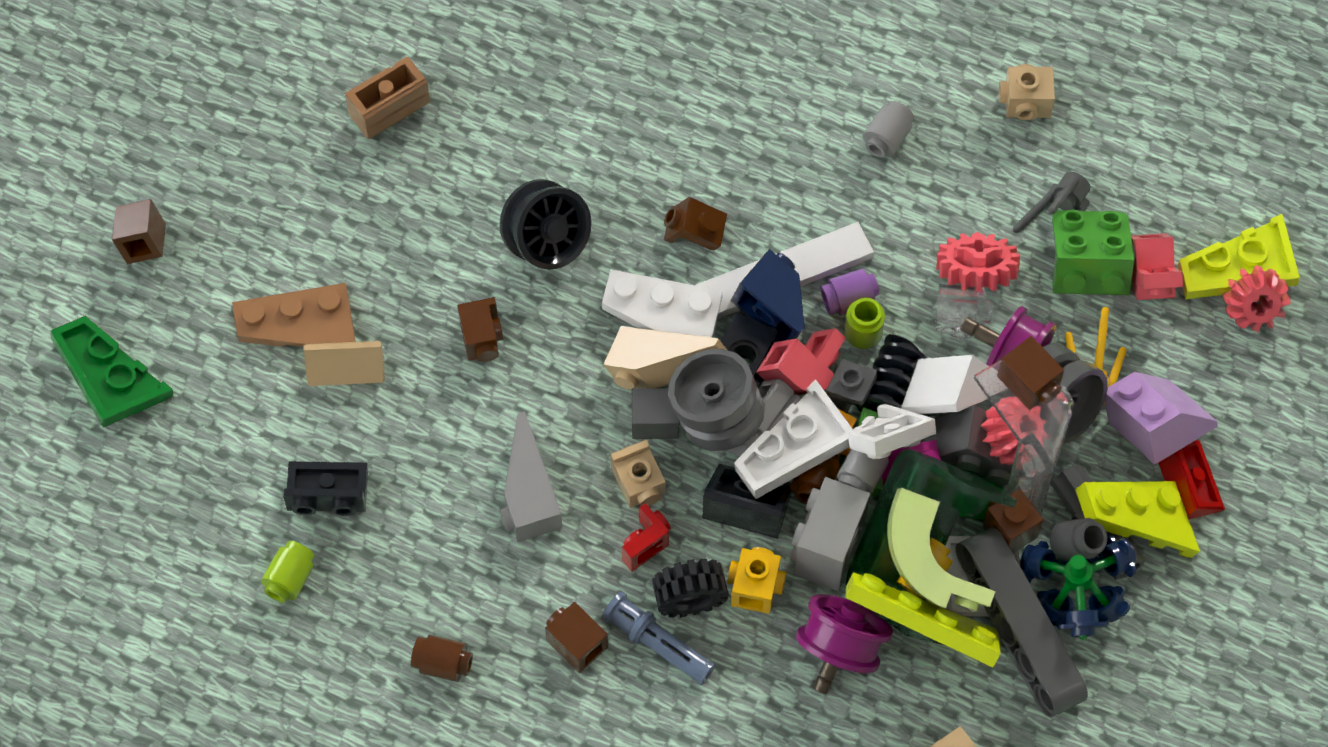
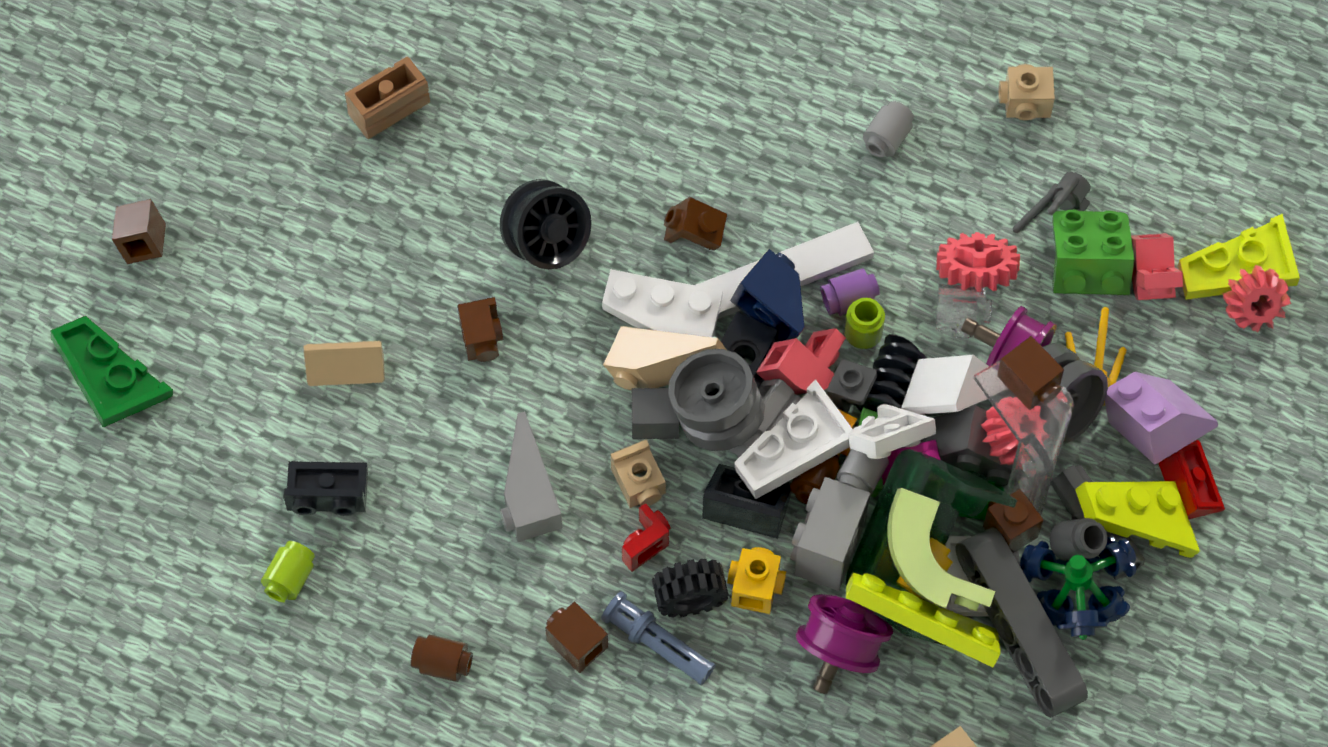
medium nougat wing [232,283,356,347] -> none

